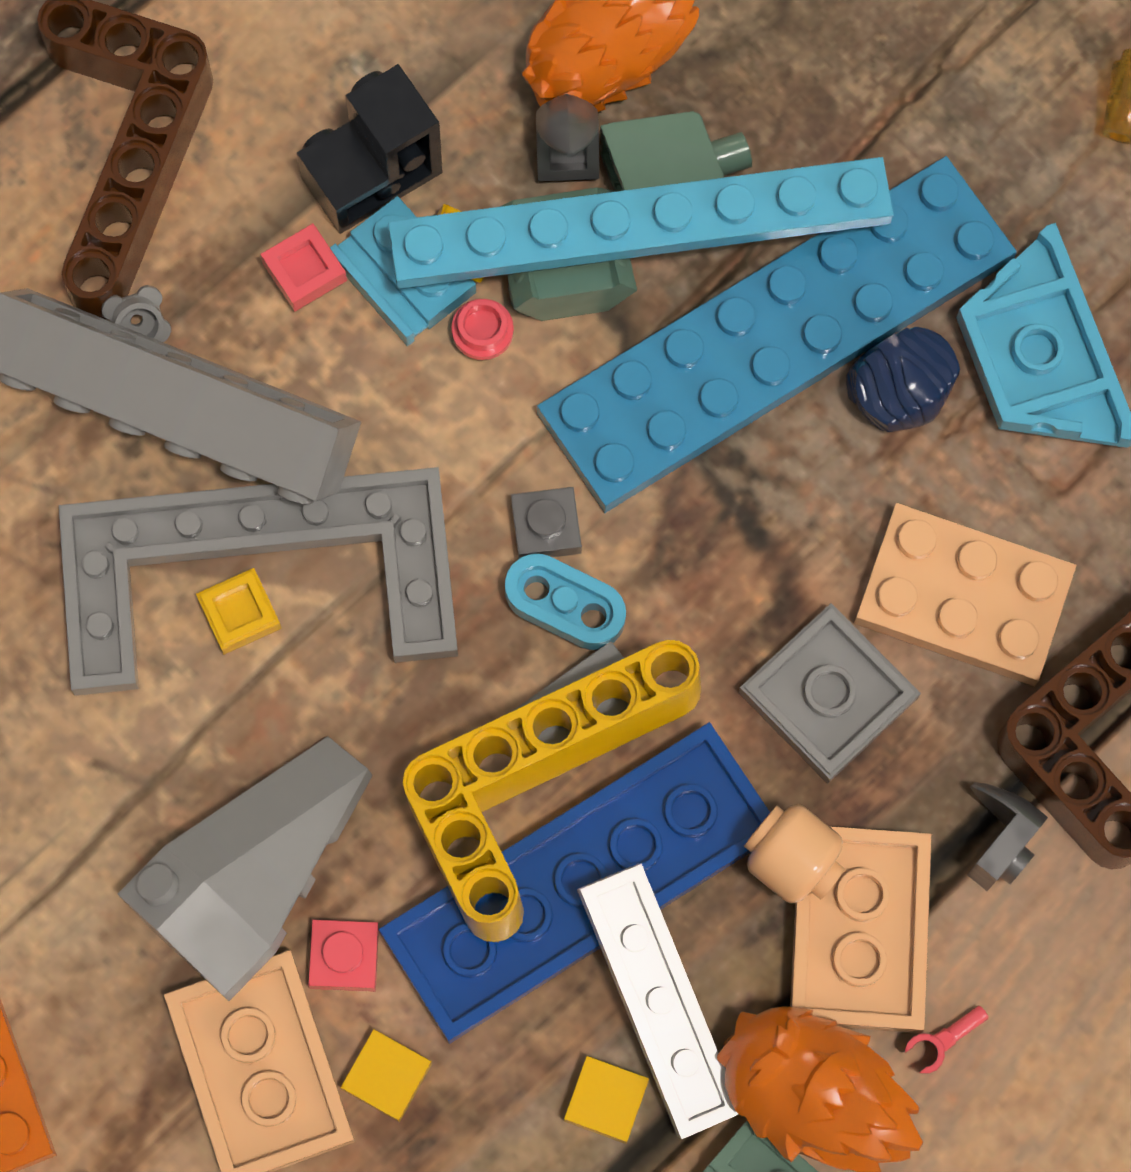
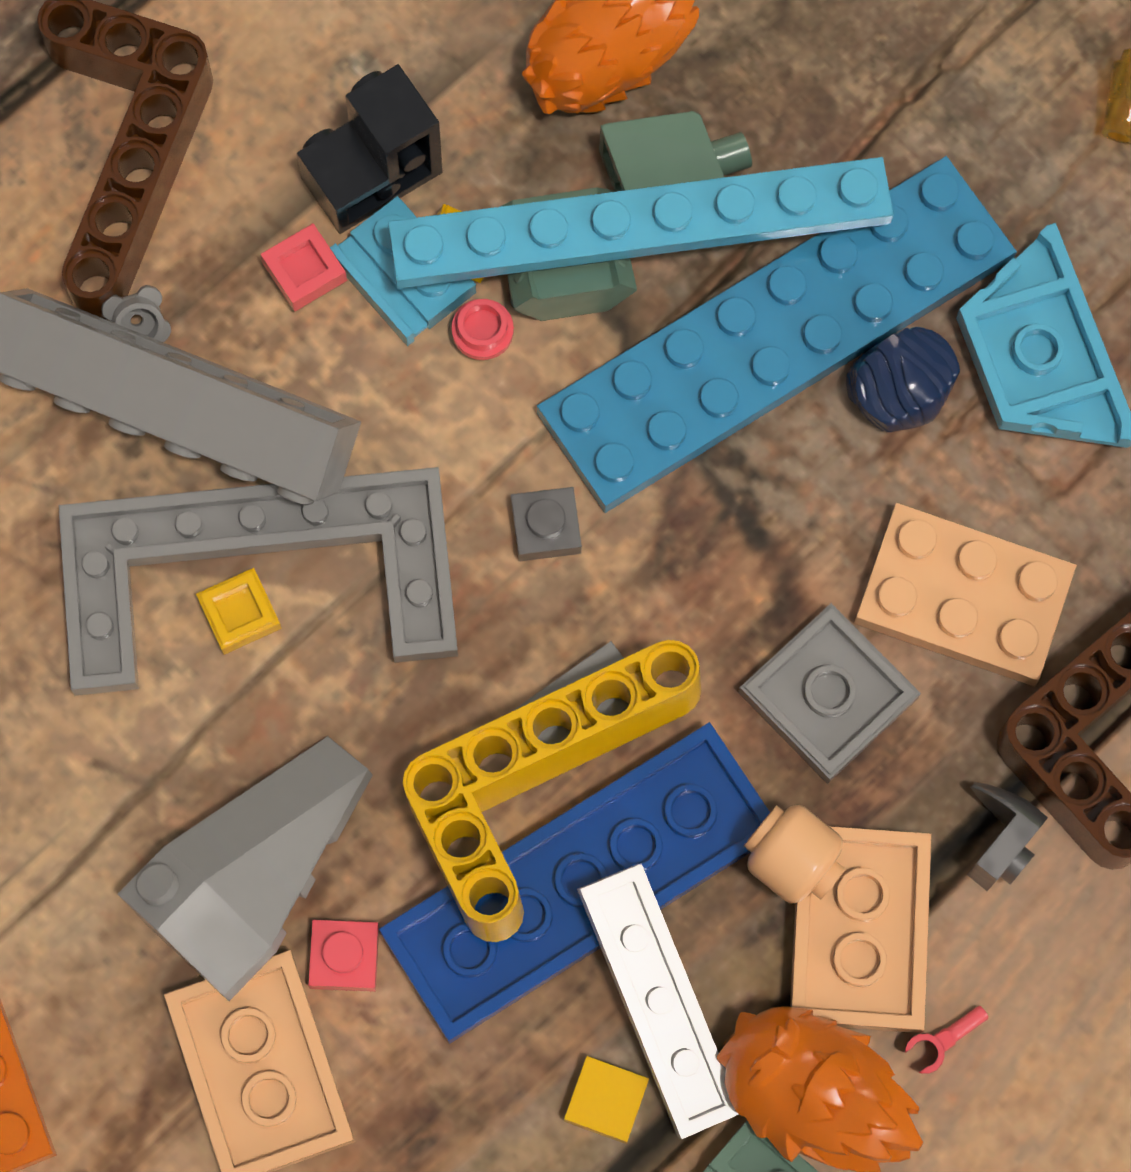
yellow tile [341,1029,432,1123] -> none
medium azure plate [505,554,626,650] -> none
flat silver plate [536,94,599,181] -> none

